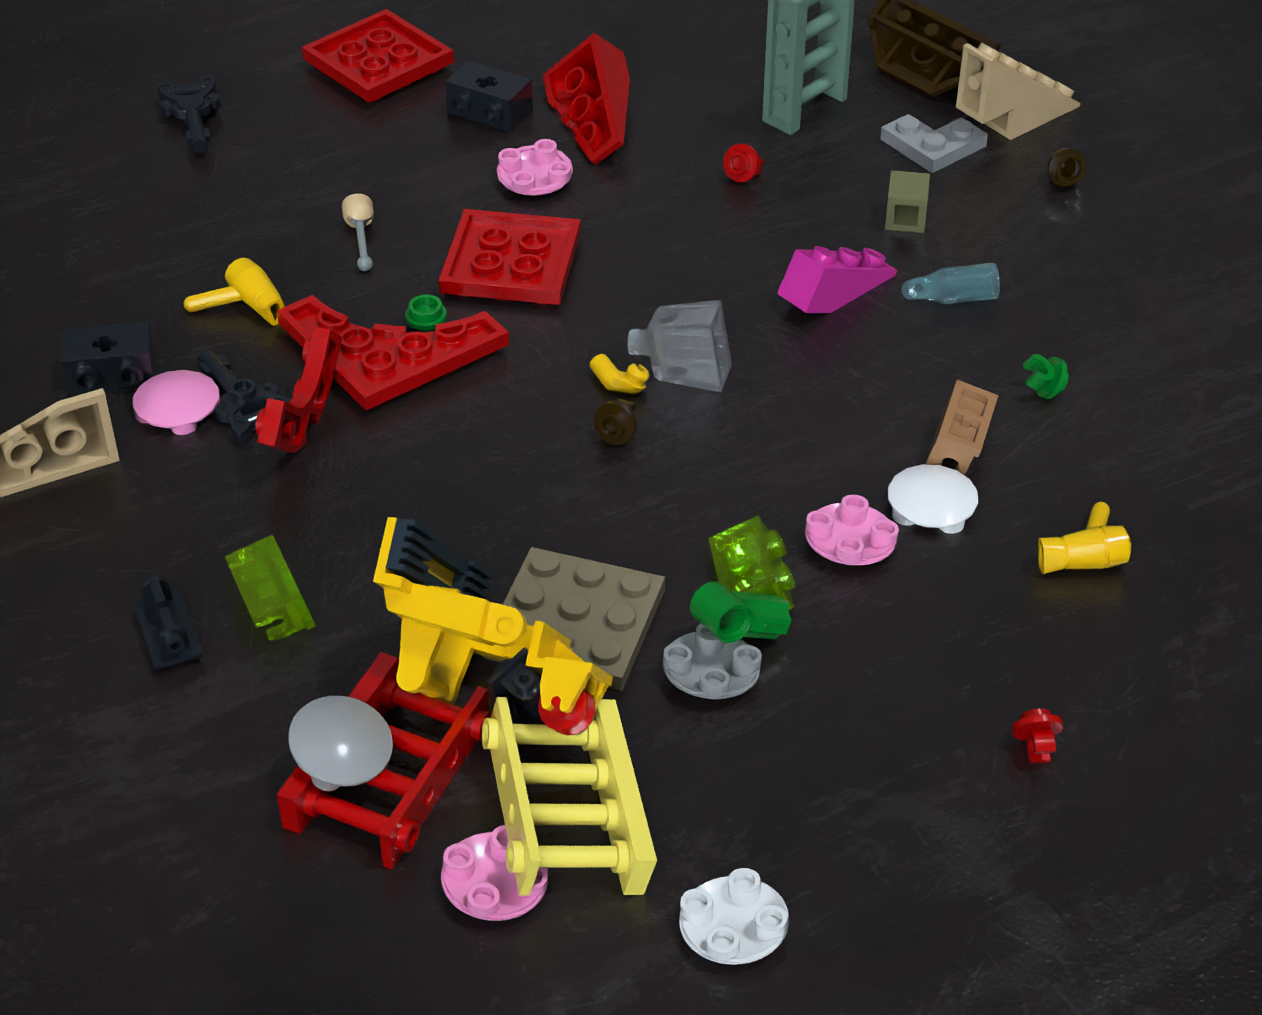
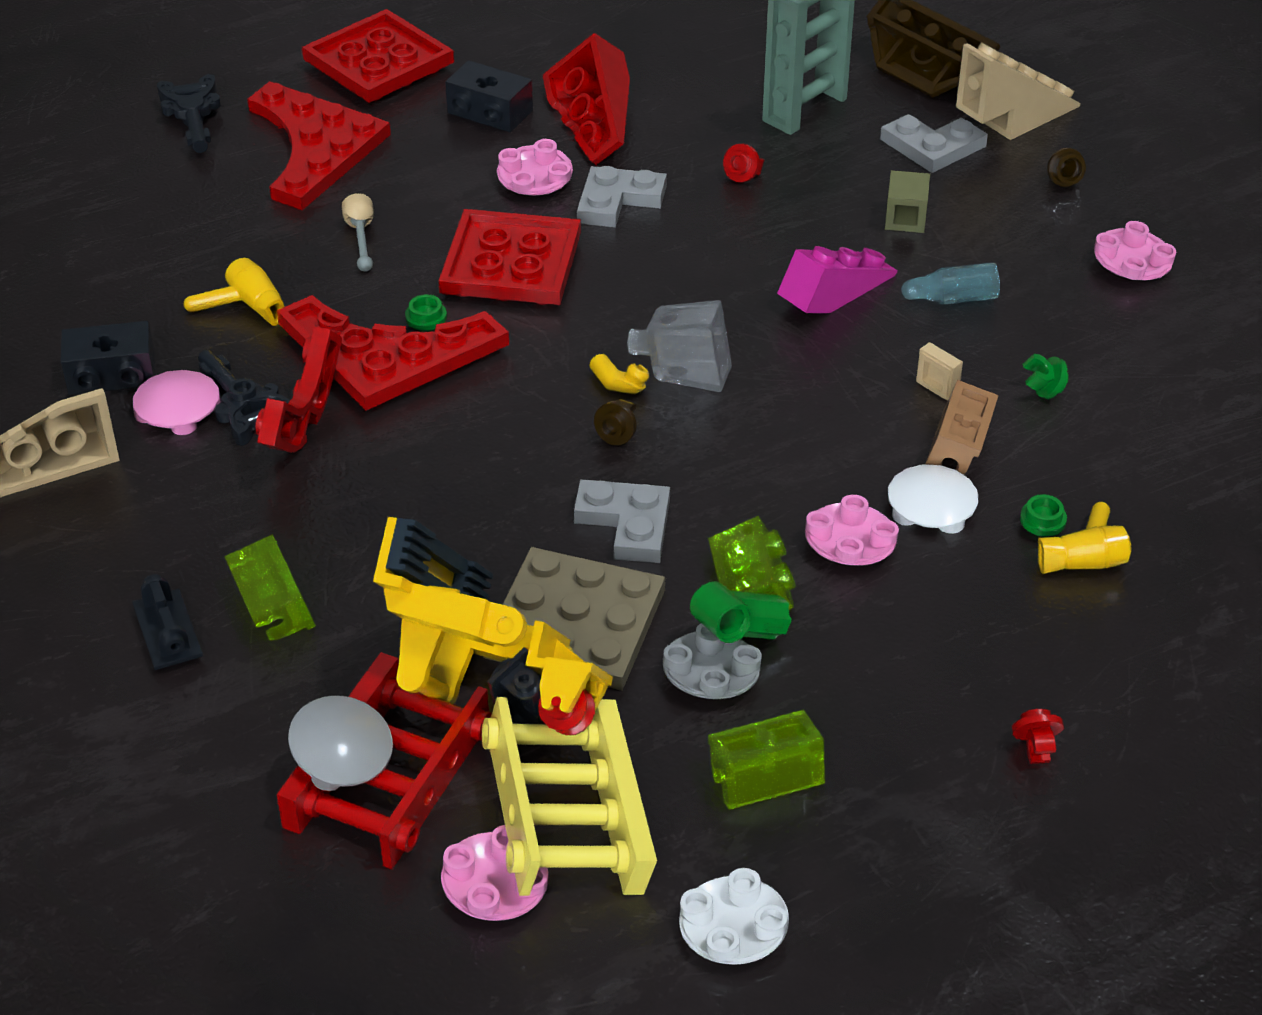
none -> red plate [247,81,391,210]
none -> light grey plate [574,479,670,563]
none -> light grey plate [577,166,667,228]
none -> clear neon green hinge [708,710,825,810]
none -> tan tile [916,342,963,401]
none -> green plate [1020,494,1067,536]
none -> bright pink dish [1094,221,1177,280]

